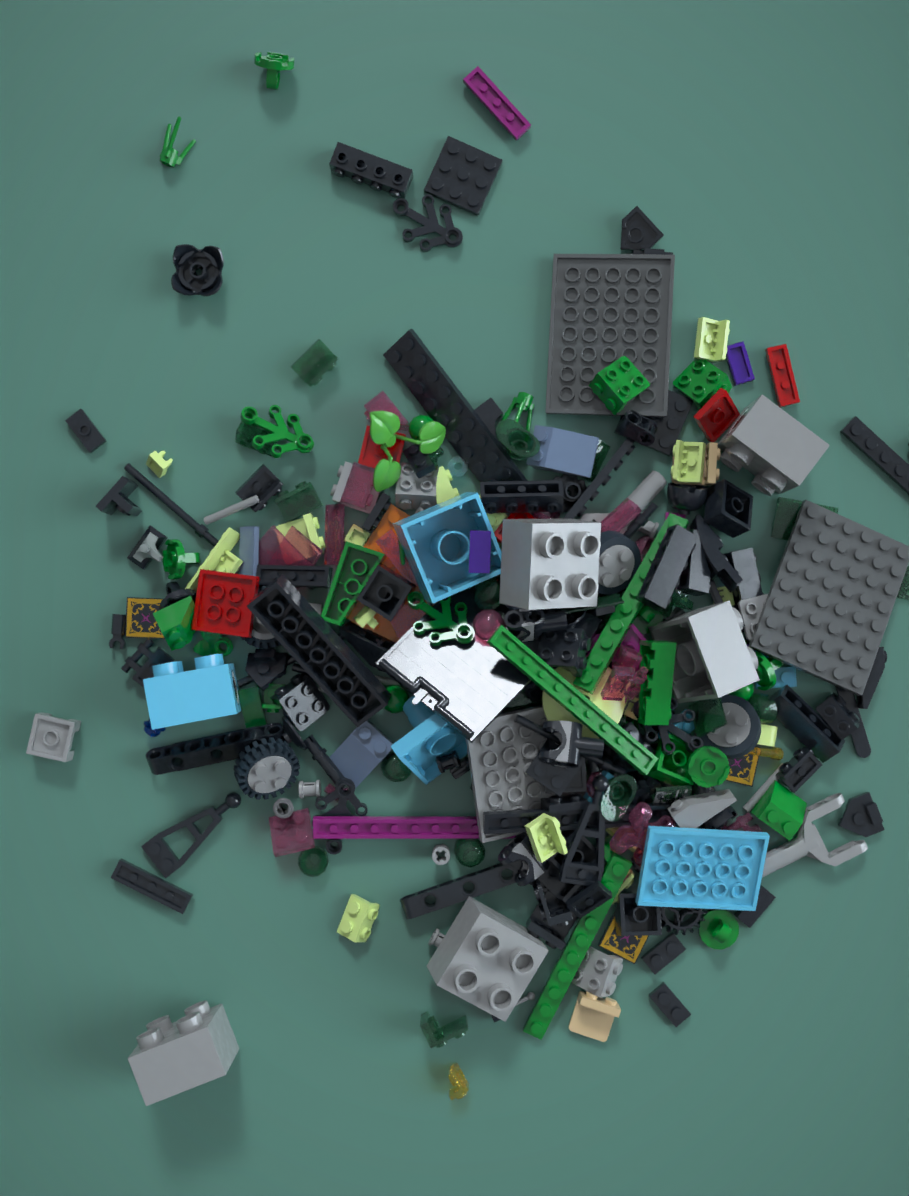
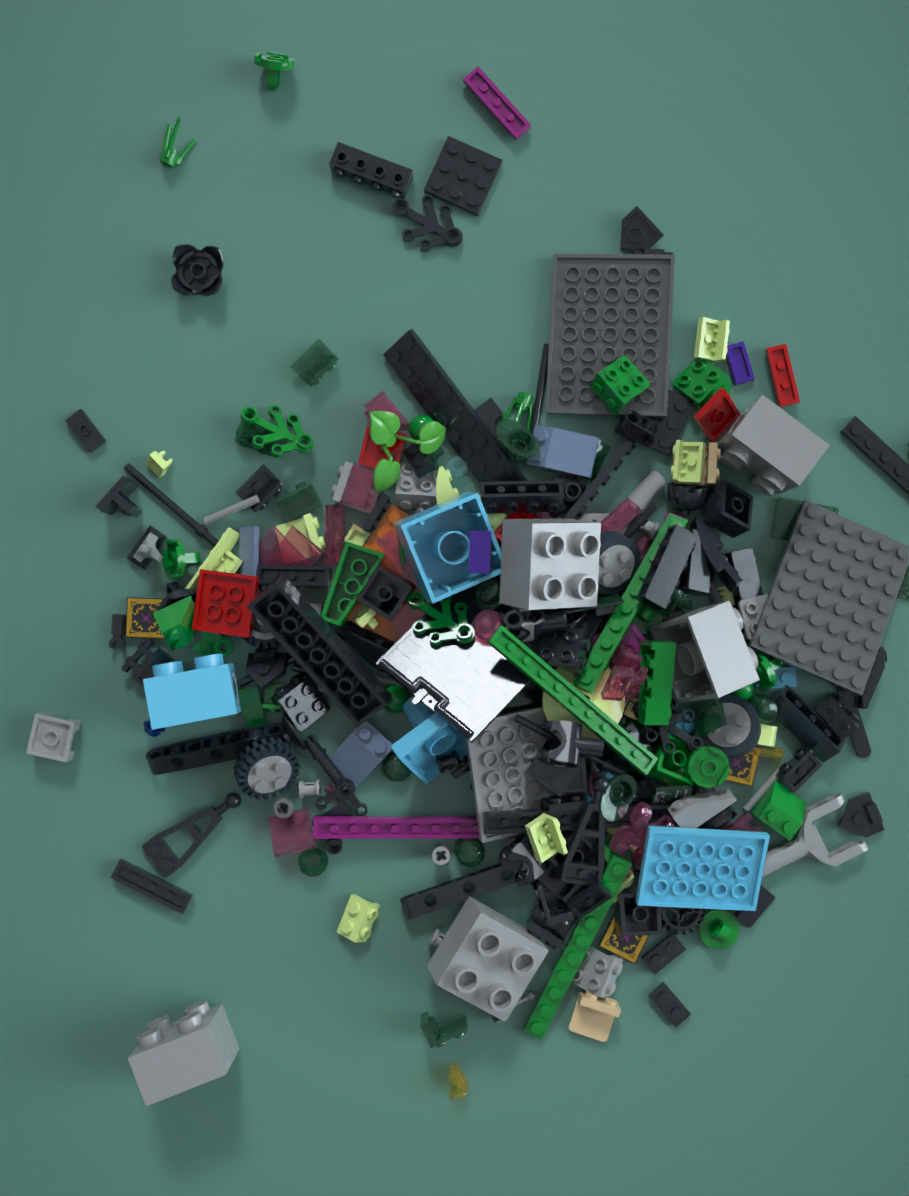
none -> black bar [525,343,549,462]

